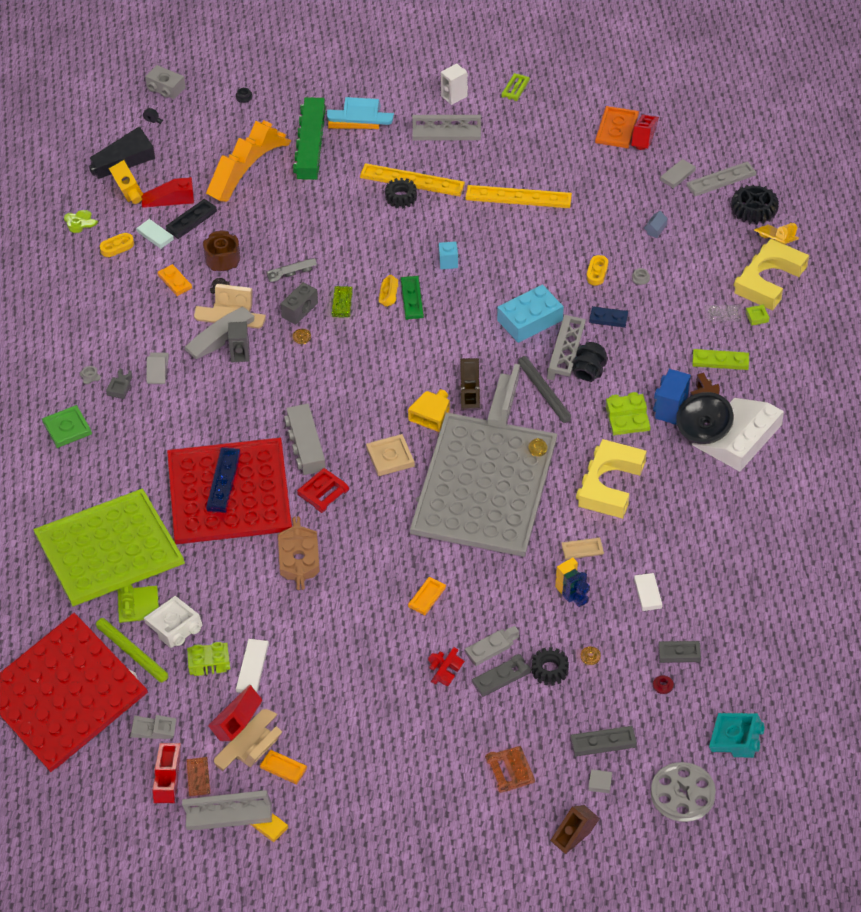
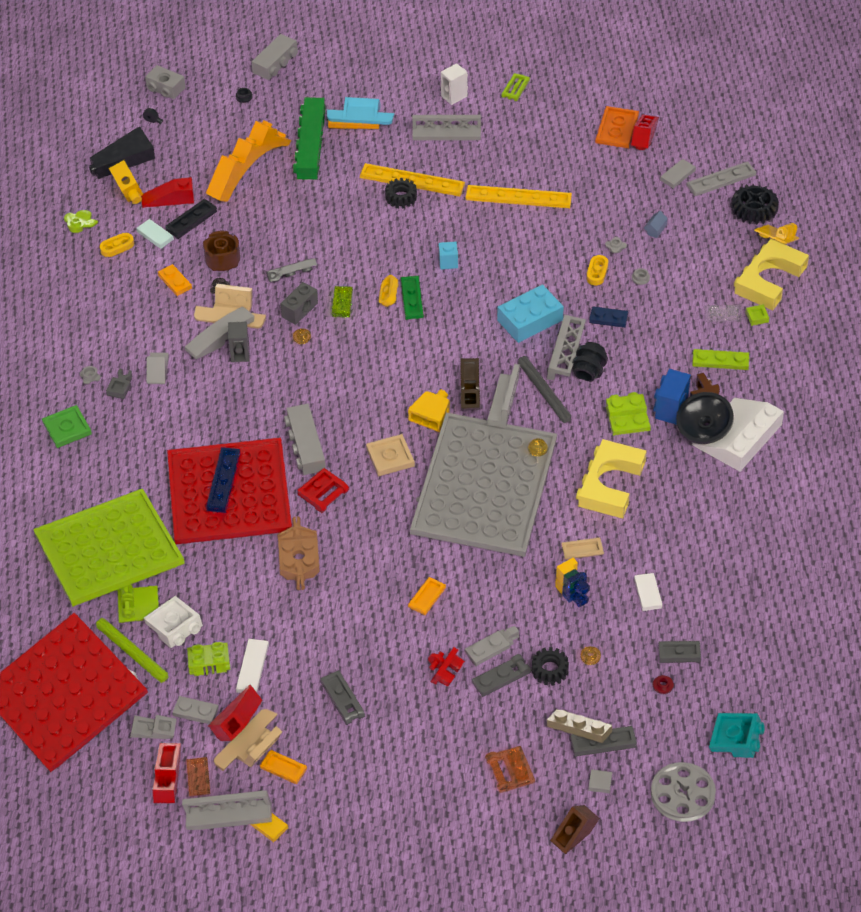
none -> light grey plate [172,696,219,724]
none -> light grey brick [251,34,298,80]
none -> dark grey plate [321,670,365,725]
none -> dark tan plate [547,709,612,743]
none -> light grey plate [605,237,627,253]

